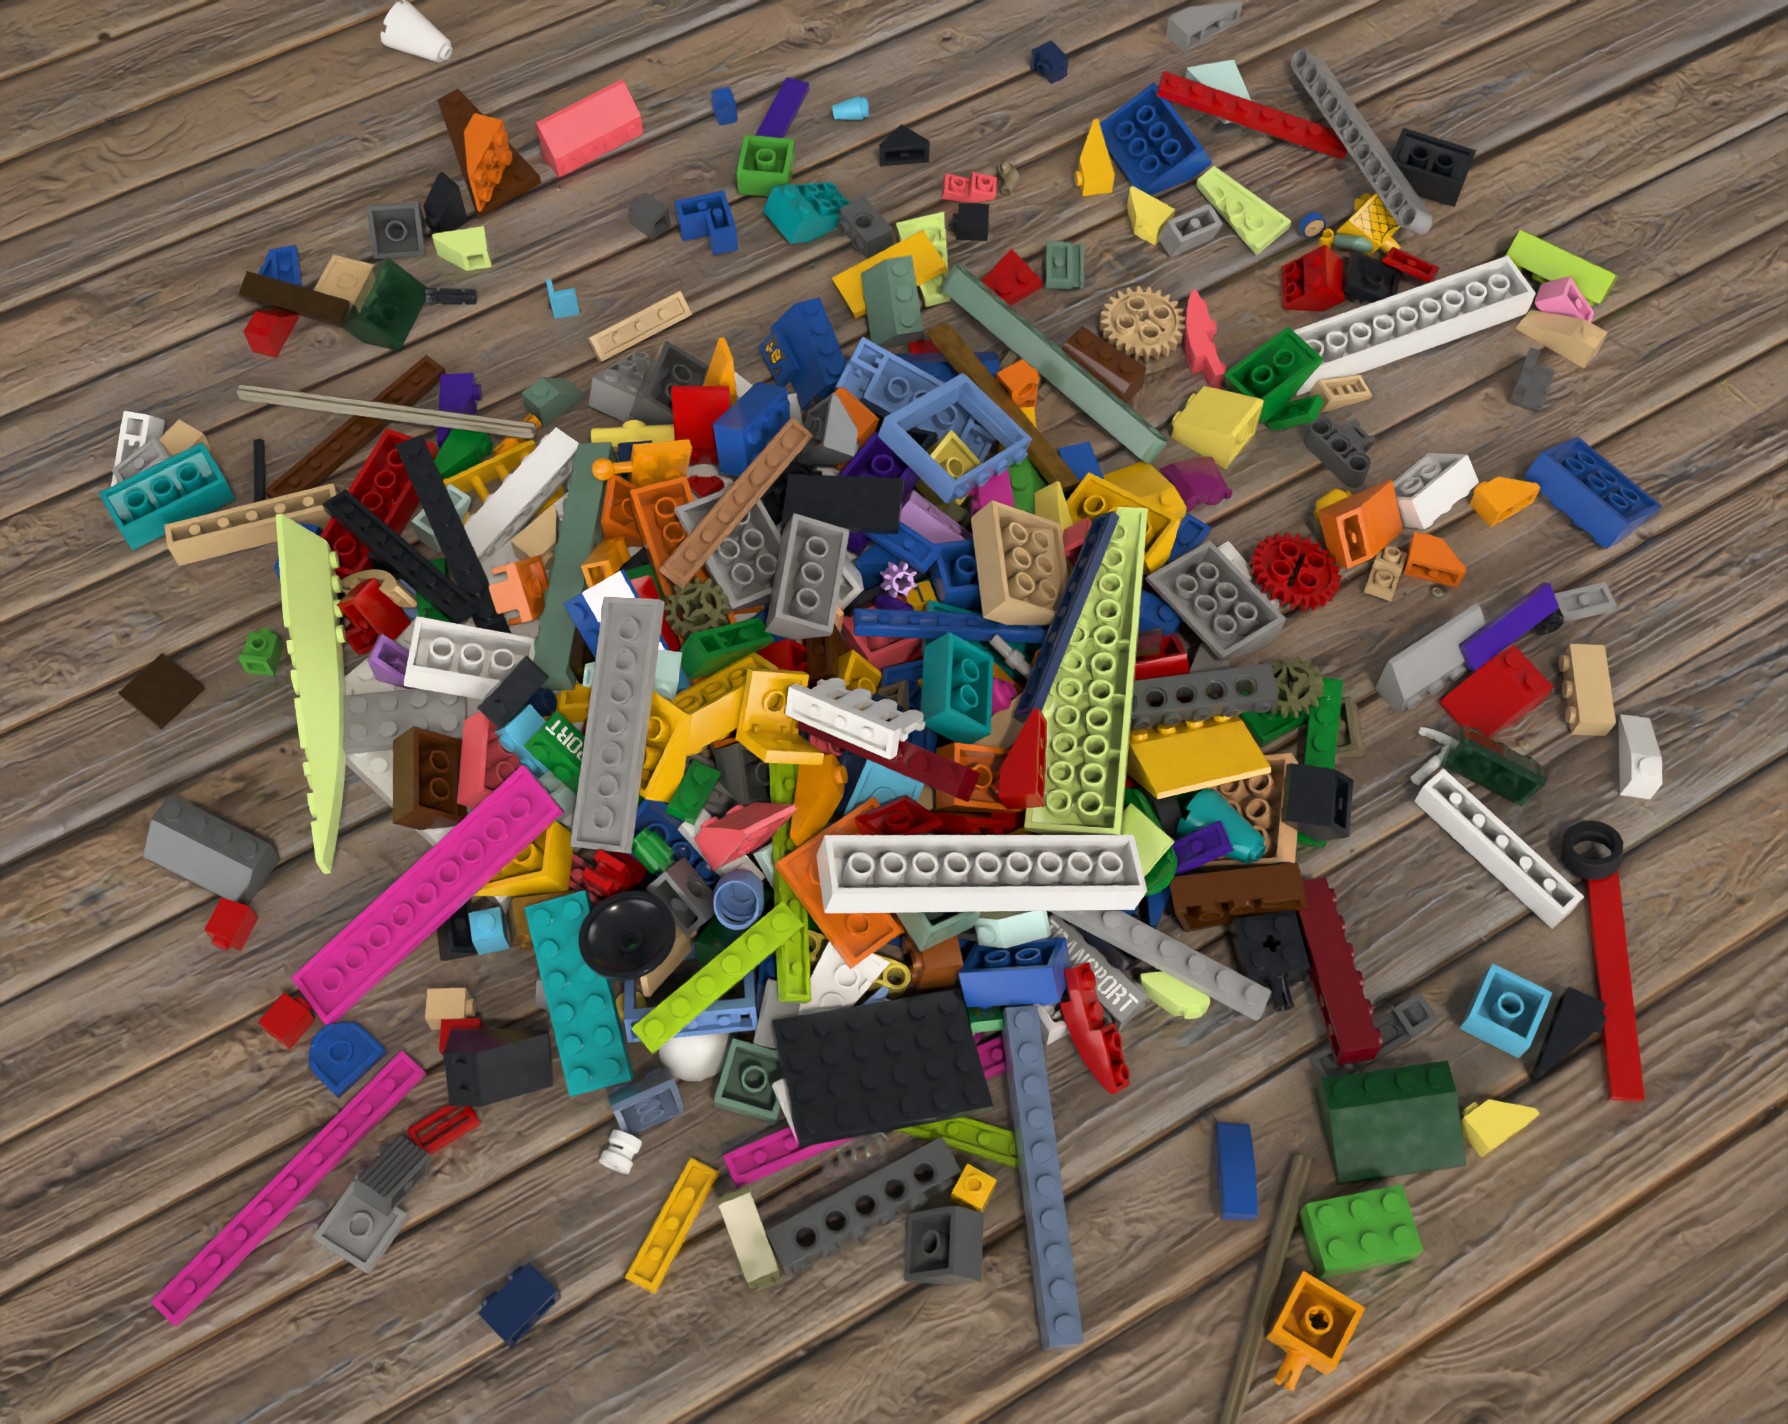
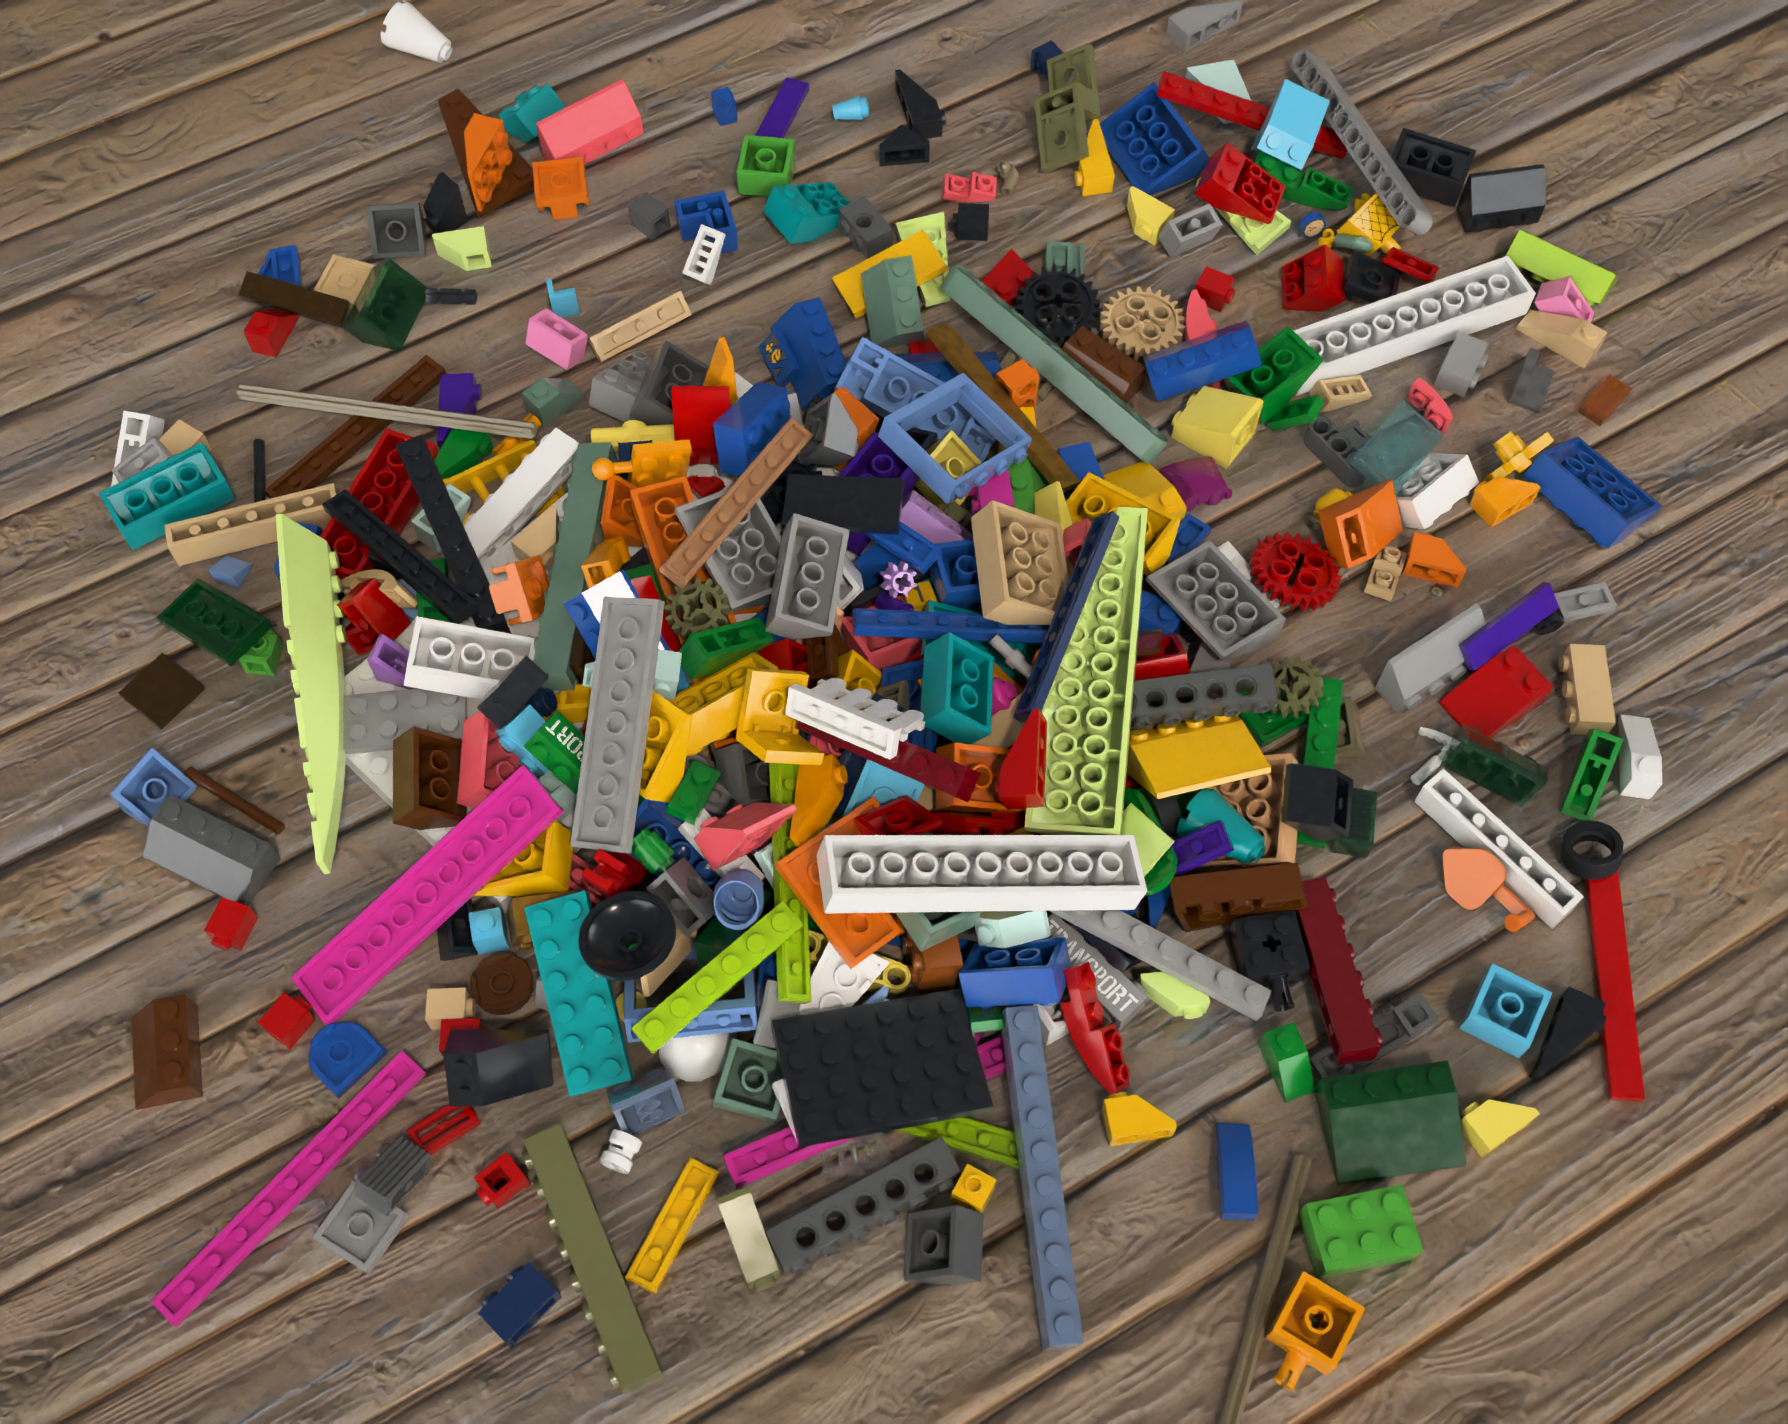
none -> medium blue slope [109,747,198,828]
none -> reddish brown slope [131,994,203,1110]
none -> dark green tile [156,579,273,666]
none -> reddish brown bar [184,767,285,834]
none -> medium blue slope [209,555,252,588]
none -> reddish brown tile [470,952,534,1015]
none -> red brick [474,1152,531,1209]
none -> teal slope [498,83,566,143]
none -> olive brick [521,1123,664,1395]
none -> bright pink brick [525,308,588,370]
none -> orange panel [532,157,590,220]
none -> white slope [682,224,726,285]
none -> black slope [895,69,946,139]
none -> black gear [1015,265,1101,348]
none -> olive bracket [1034,43,1100,172]
none -> yellow slope [1101,1092,1177,1146]
none -> blue slope [1143,320,1262,401]
none -> red slope [1194,142,1286,224]
none -> red brick [1195,266,1236,313]
none -> medium azure slope [1251,79,1330,171]
none -> green slope [1254,151,1354,210]
none -> green slope [1258,1022,1315,1103]
none -> clear green brick [1327,788,1377,858]
none -> clear light blue tile [1349,400,1444,495]
none -> coral slope [1406,377,1453,436]
none -> light grey brick [1434,331,1489,397]
none -> orange piece [1443,846,1535,932]
none -> slope [1456,164,1546,233]
none -> yellow plant [1484,431,1554,483]
none -> green slope [1560,729,1624,821]
none -> clear orange tile [1578,374,1632,426]

